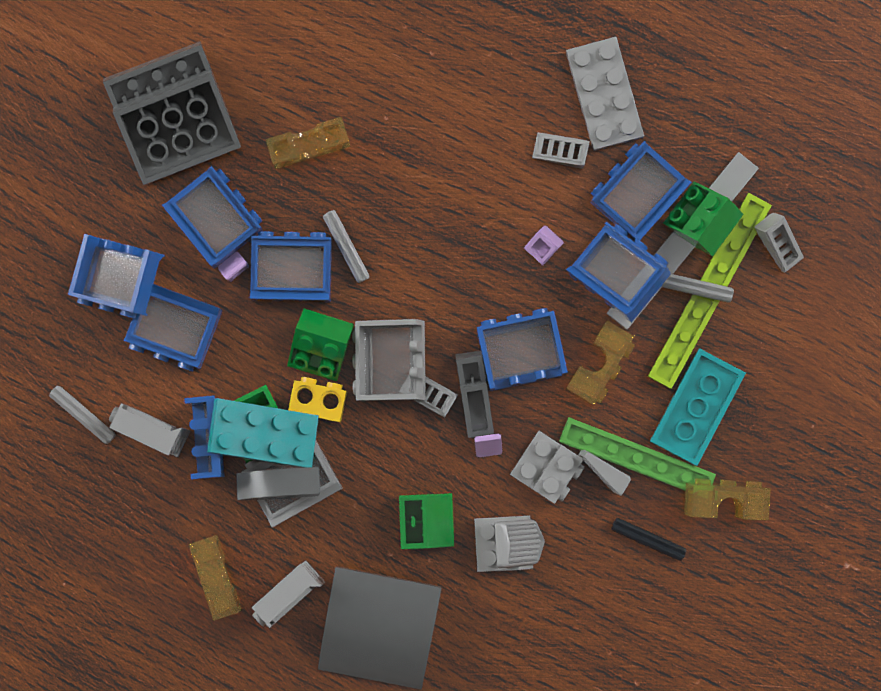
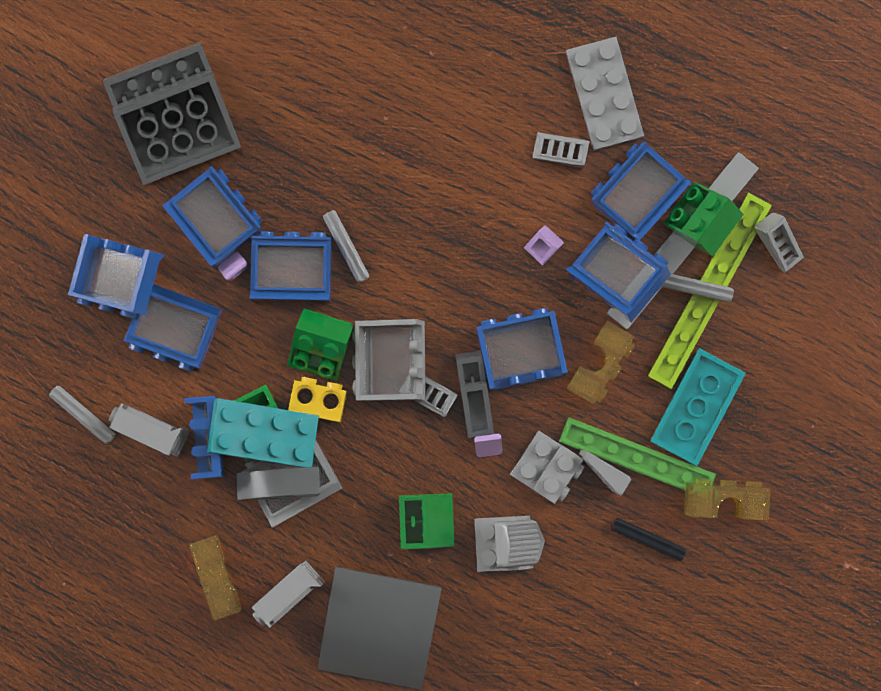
clear yellow arch [265,117,350,169] -> none

